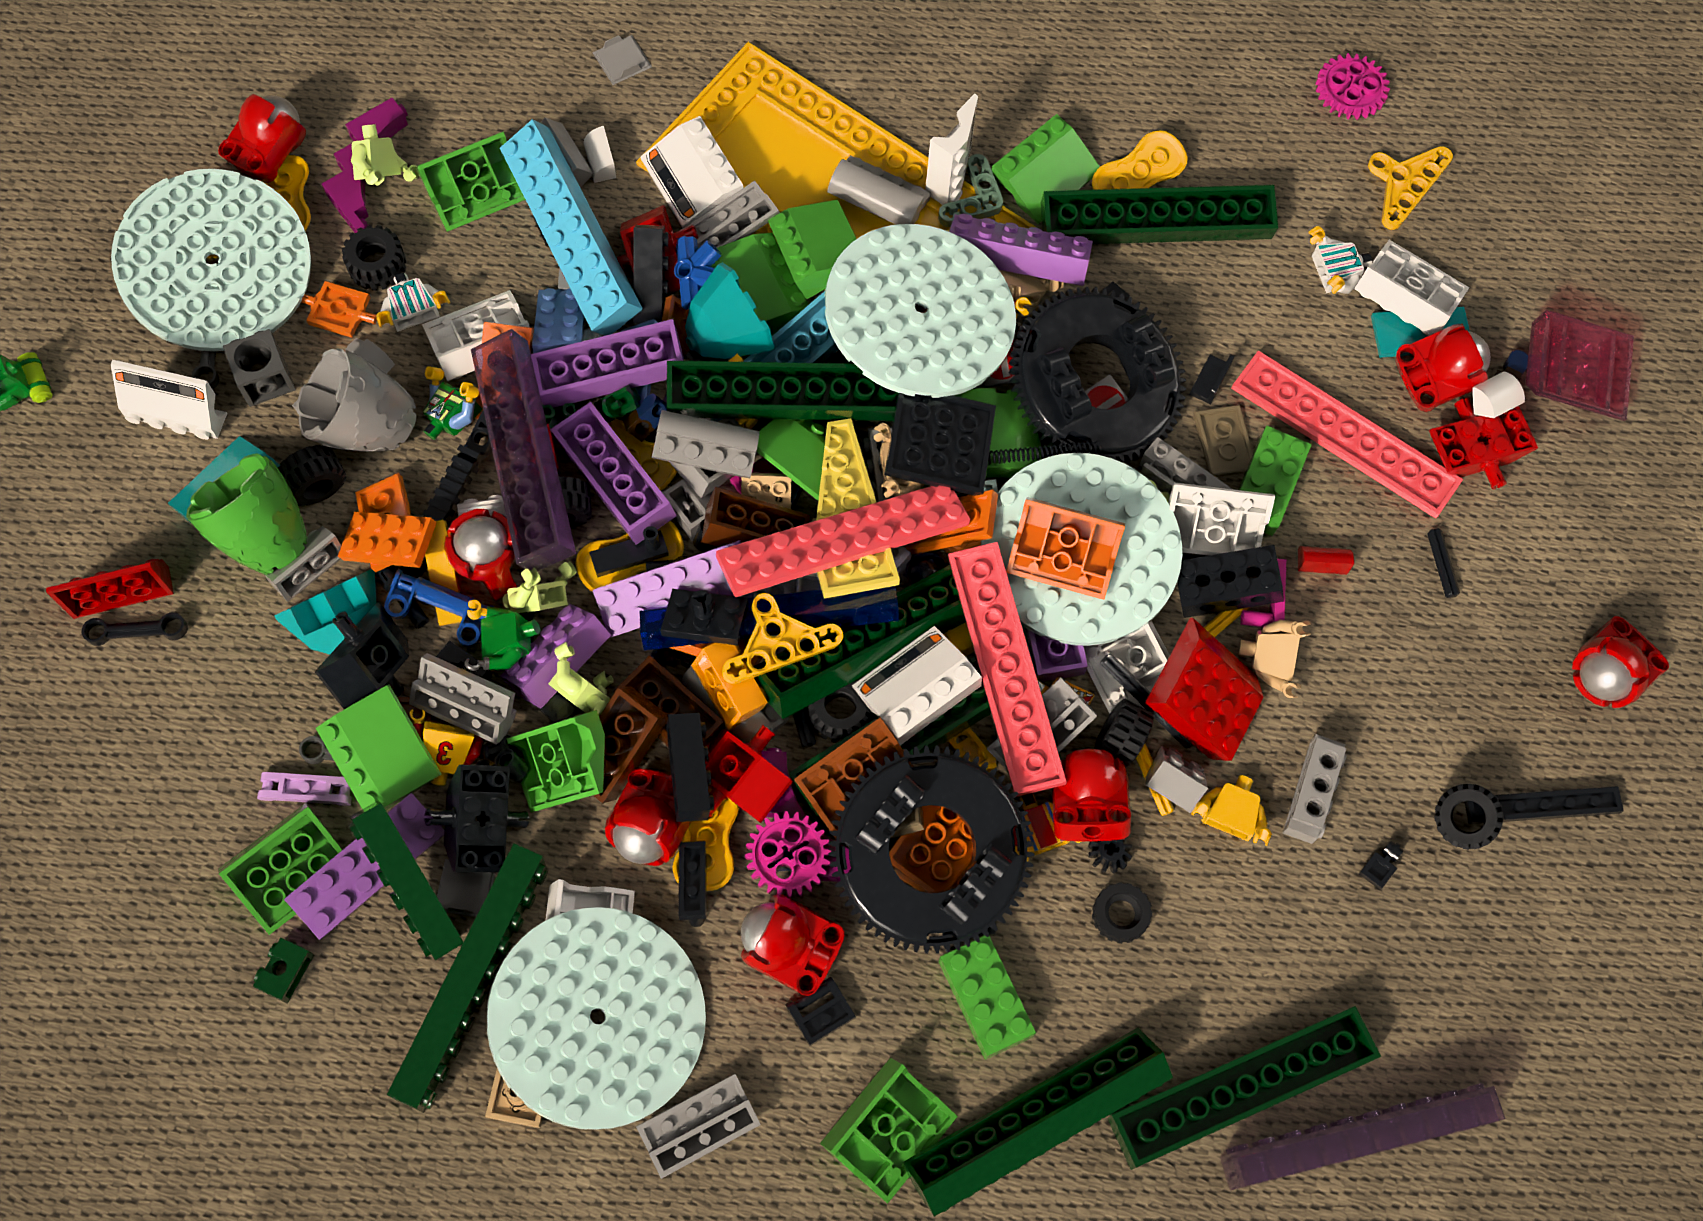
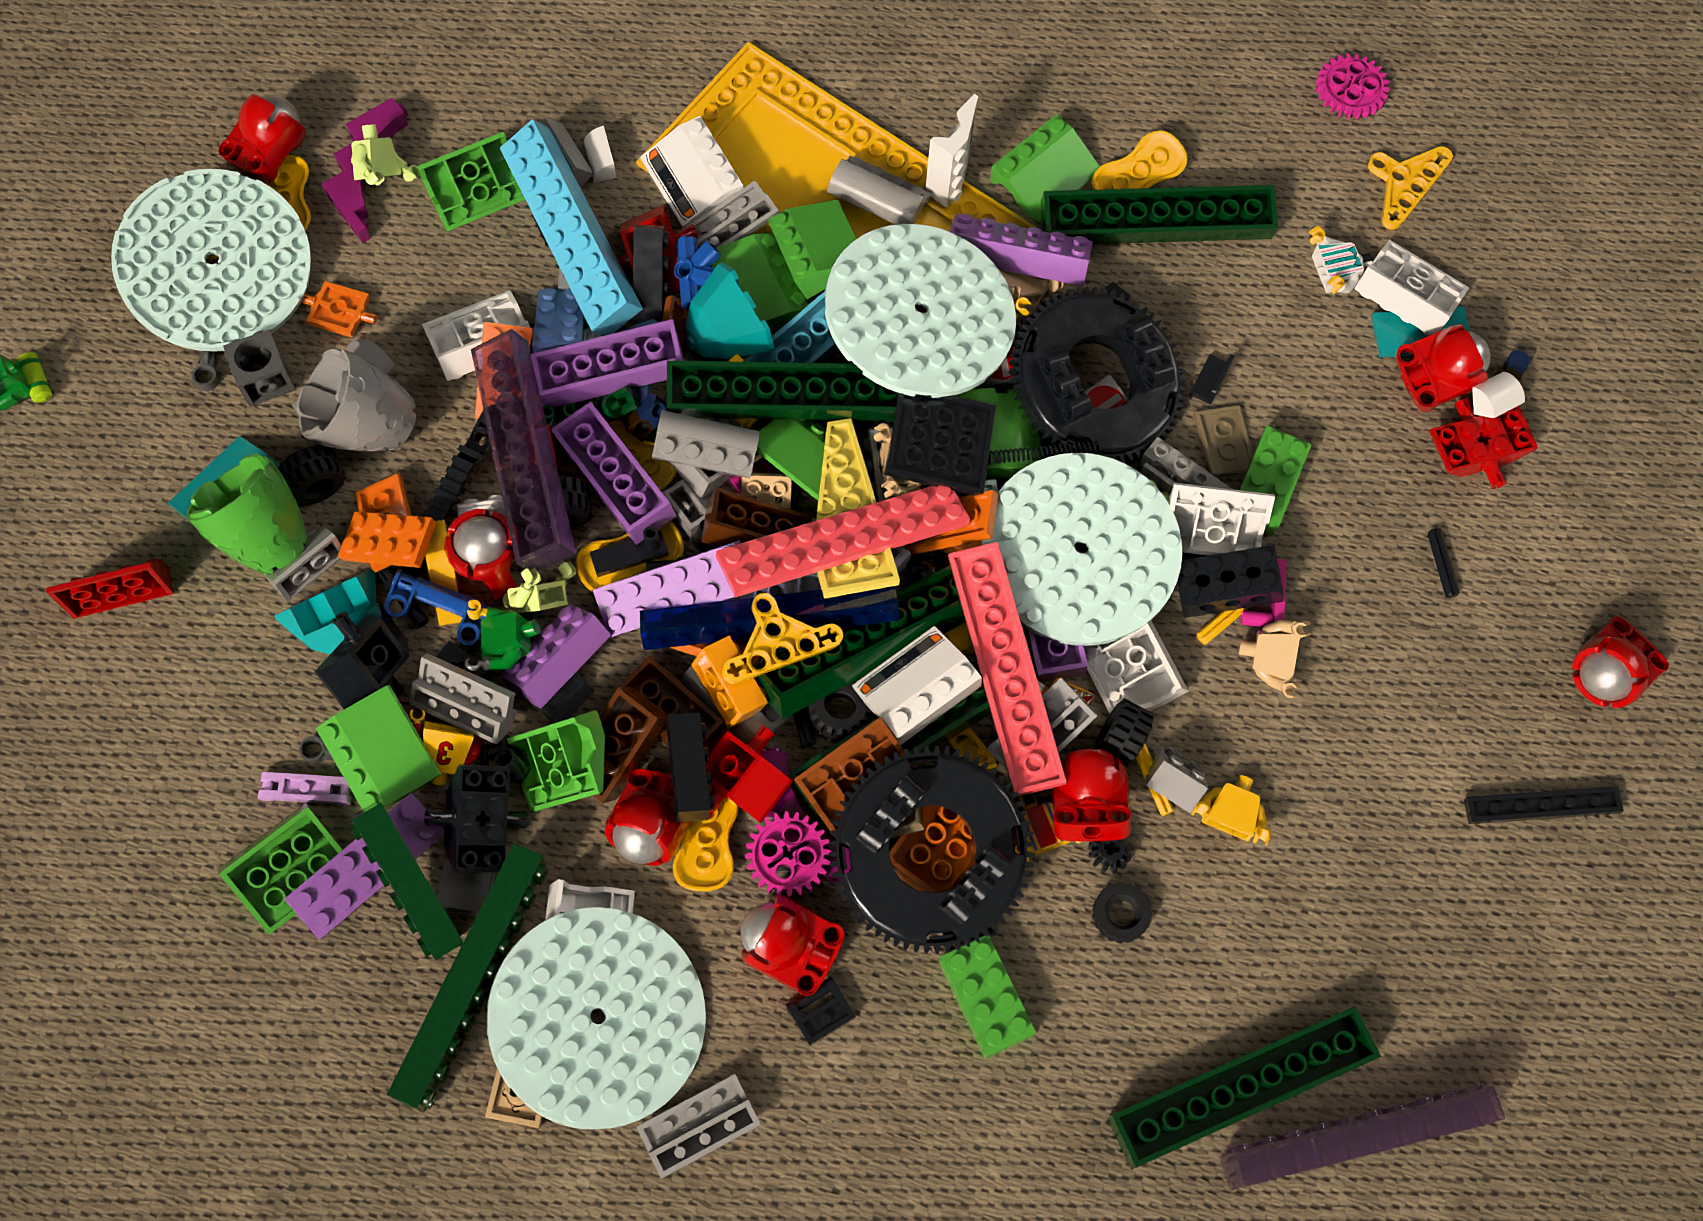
black piece [81,612,188,646] -> none
white piece [111,360,227,440] -> none
dark green brick [253,937,315,1004] -> none
black tyre [342,225,407,291] -> none
torso [376,273,451,332] -> none
torso [423,366,483,440] -> none
yellowish green torso [548,642,614,715] -> none
light grey piece [592,35,652,85] -> none
black plate [651,638,697,668] -> none
black plate [661,588,749,646] -> none
black piece [678,841,707,927] -> none
bright green piece [820,1058,958,1204] -> none
dark green brick [903,1027,1173,1217] -> none
sand green beam [938,154,1003,227] -> none
orange piece [1006,497,1125,600] -> none
black axle [1100,654,1193,749] -> none
red slope [1145,618,1264,761] -> none
coral plate [1231,351,1463,519] -> none
light grey brick [1282,734,1347,844] -> none
red brick [1298,546,1354,575] -> none
black plate [1359,841,1404,890] -> none
black tyre [1434,784,1504,850] -> none
clear pink slope [1525,310,1634,421] -> none

